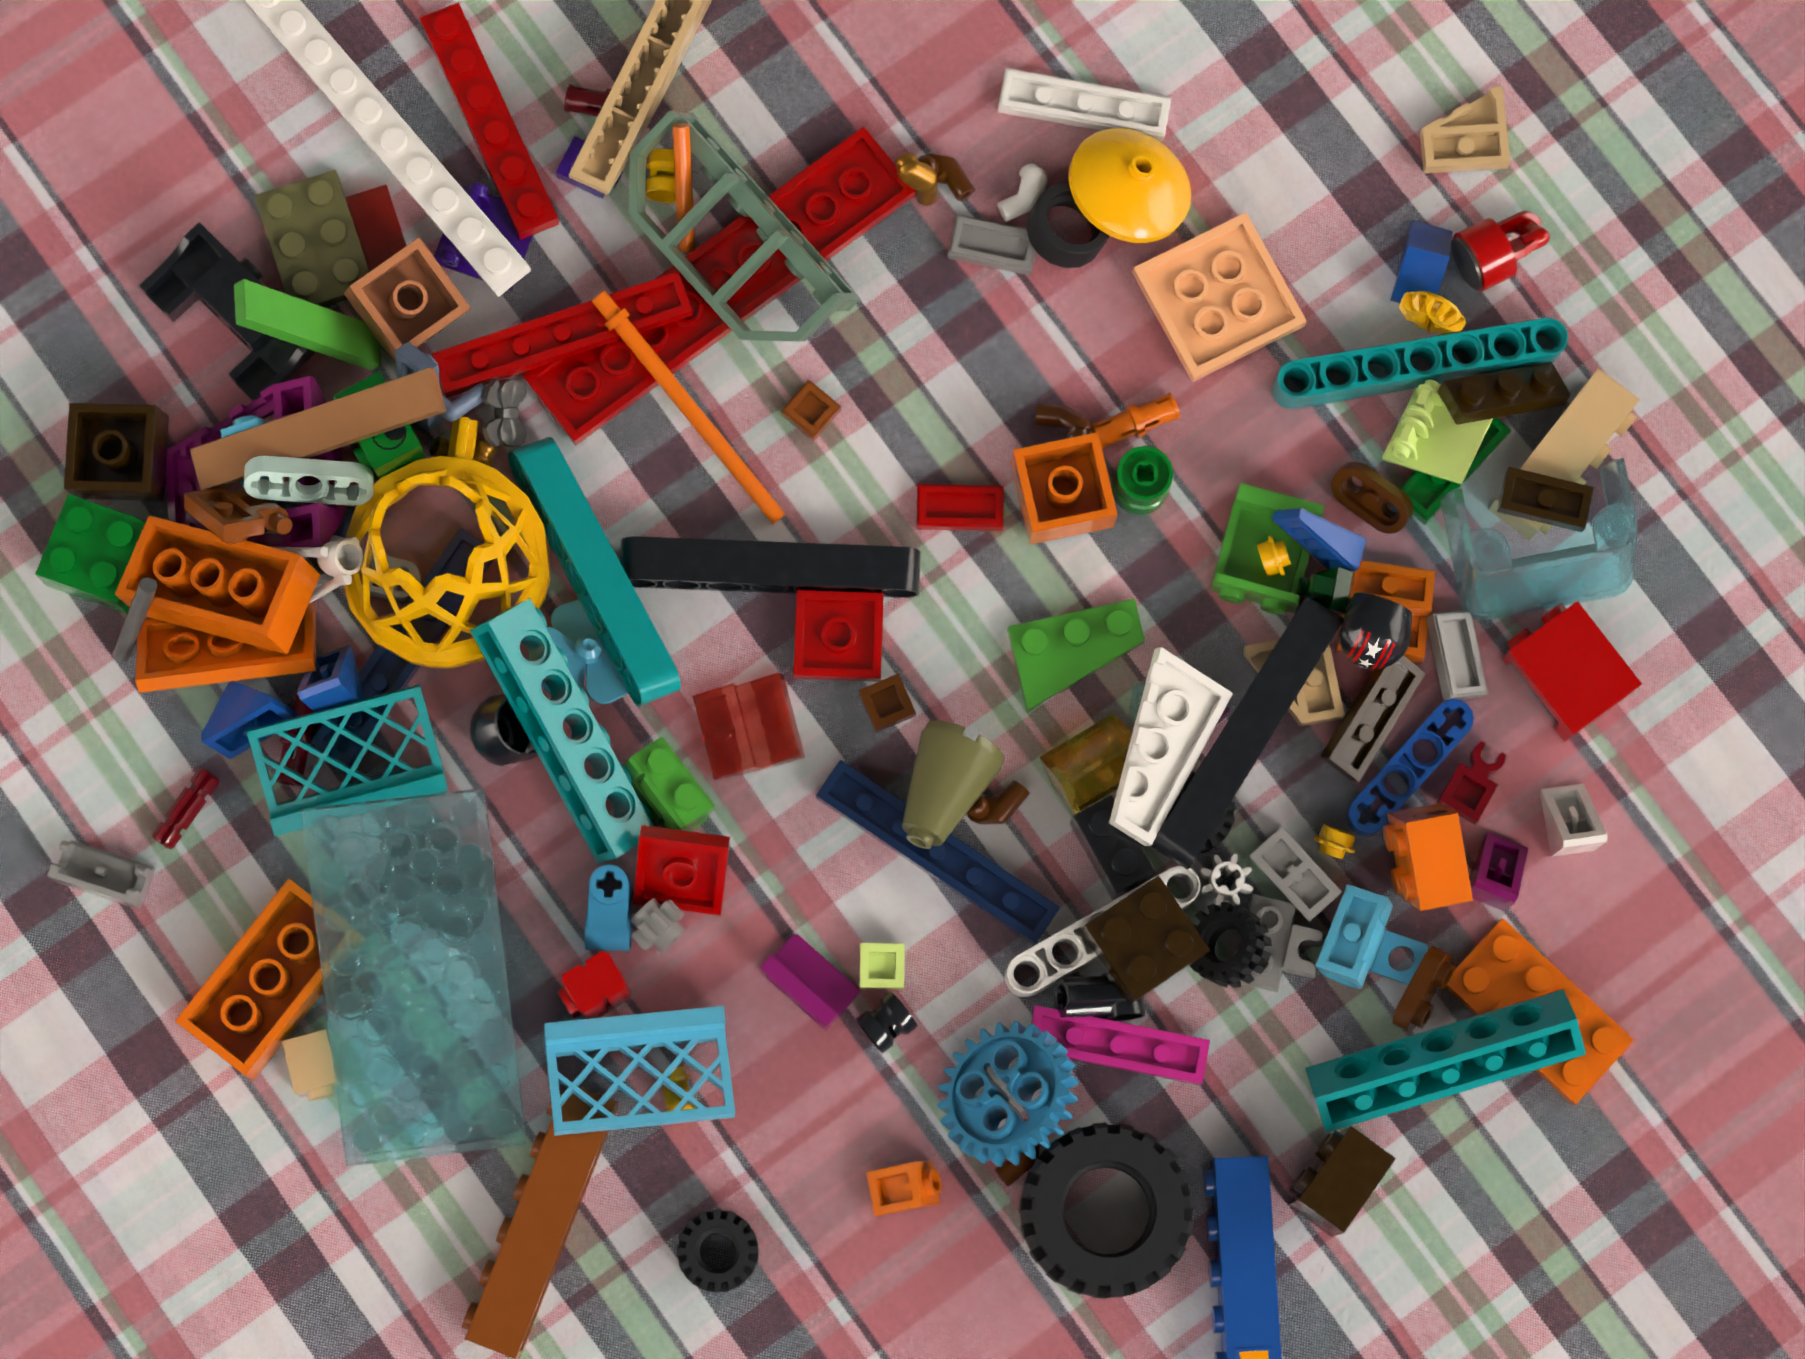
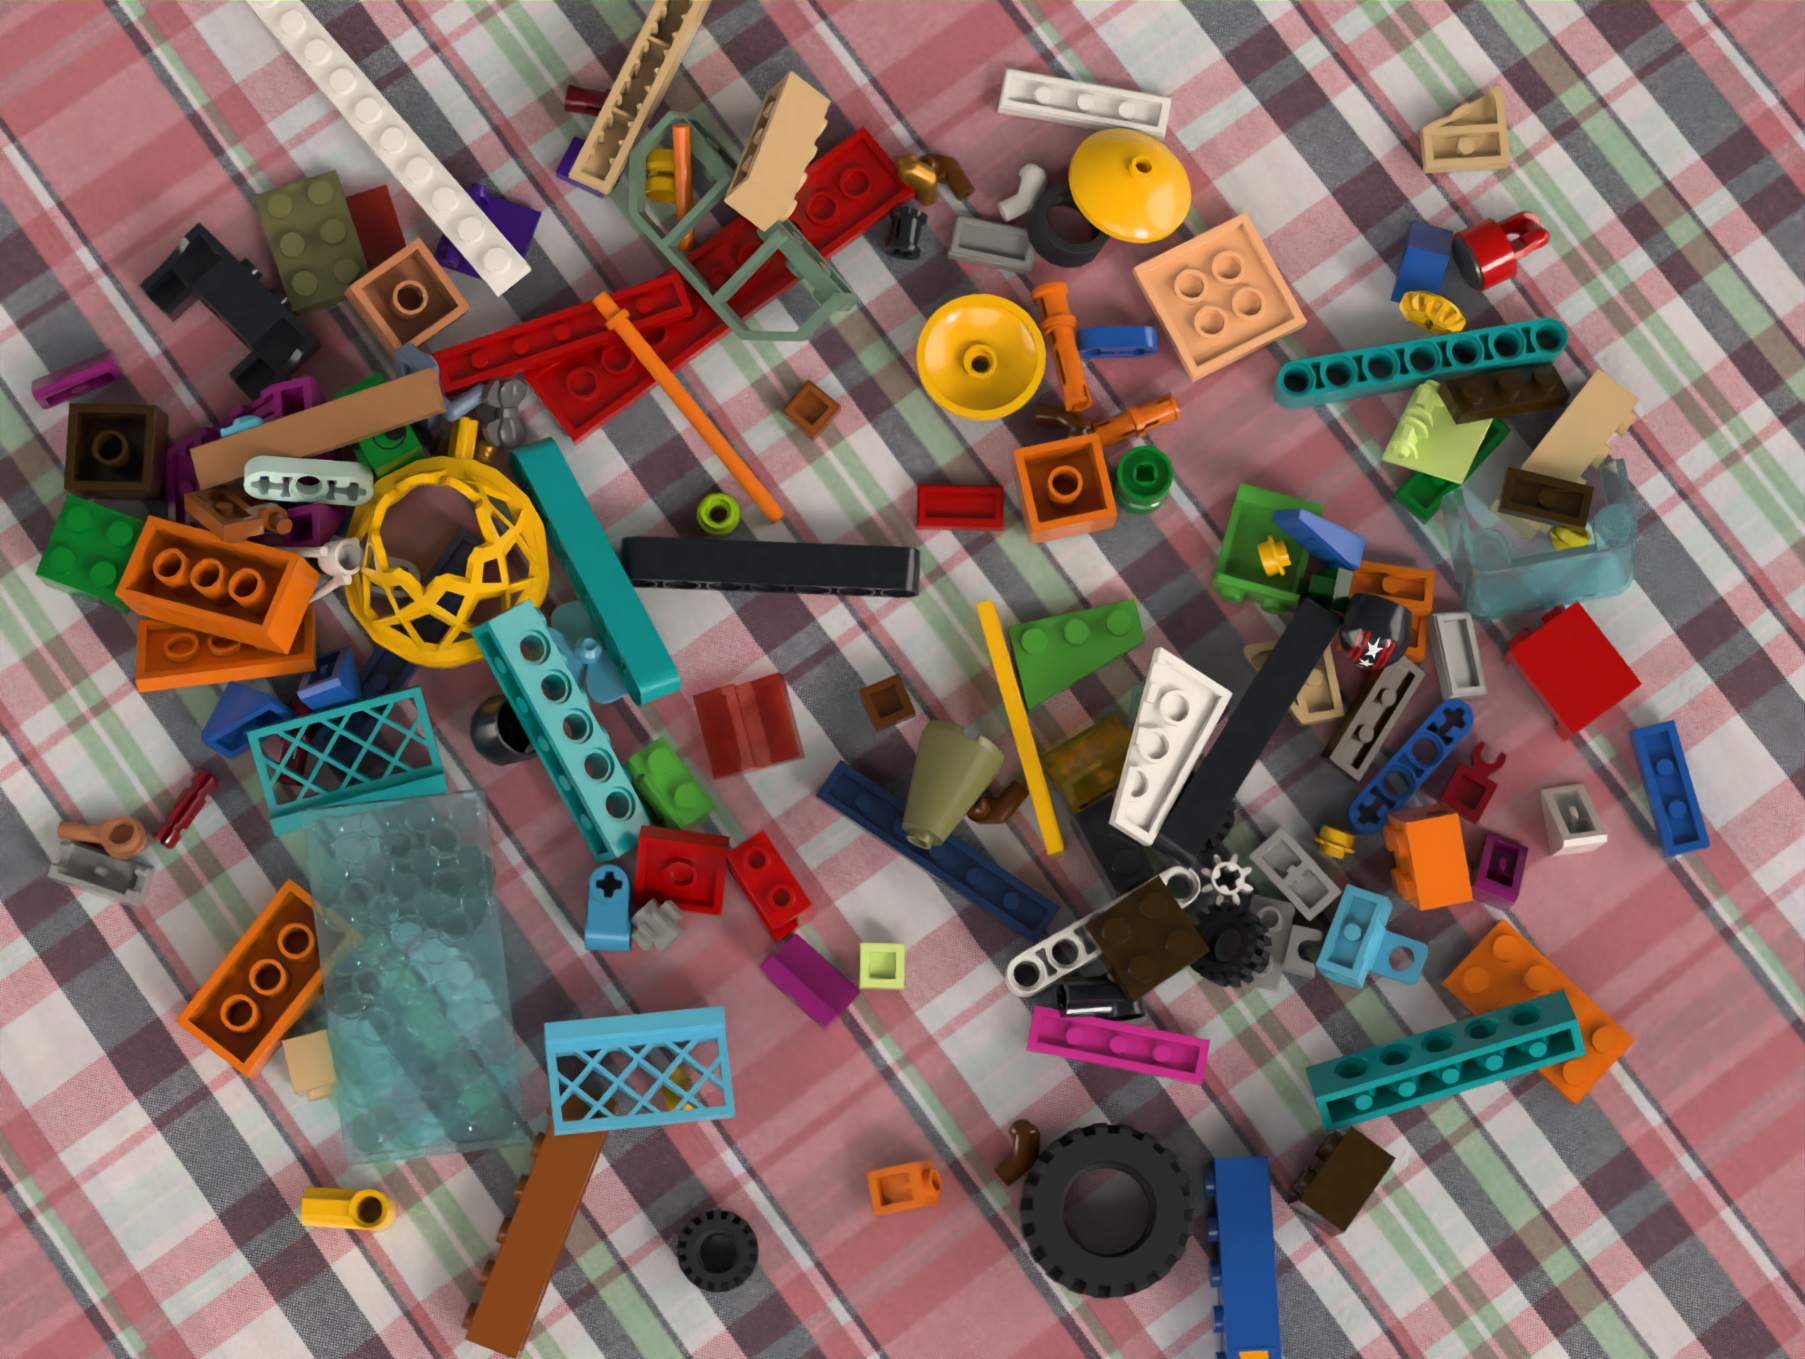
dark grey bar [113,577,157,663] -> none
bright green tile [234,279,381,371] -> none
red plate [420,2,559,240] -> none
red brick [557,950,631,1019] -> none
red plate [793,590,884,682] -> none
black wheel [856,992,918,1054] -> none
dark azure gear [937,1021,1079,1167] -> none
reddish brown plate [1331,462,1413,534] -> none
reddish brown plate [1392,946,1454,1033] -> none
none -> magenta slope [31,349,124,410]
none -> nougat plate [57,816,147,860]
none -> yellow piece [301,1187,397,1232]
none -> lime plate [697,493,740,536]
none -> tan brick [724,71,830,232]
none -> red panel [727,830,813,943]
none -> black bush [883,206,928,260]
none -> yellow dish [916,294,1046,421]
none -> yellow tile [976,600,1067,860]
none -> orange pin [1030,281,1093,412]
none -> blue beam [1076,326,1158,359]
none -> yellow plate [1549,526,1591,557]
none -> blue plate [1628,720,1711,859]

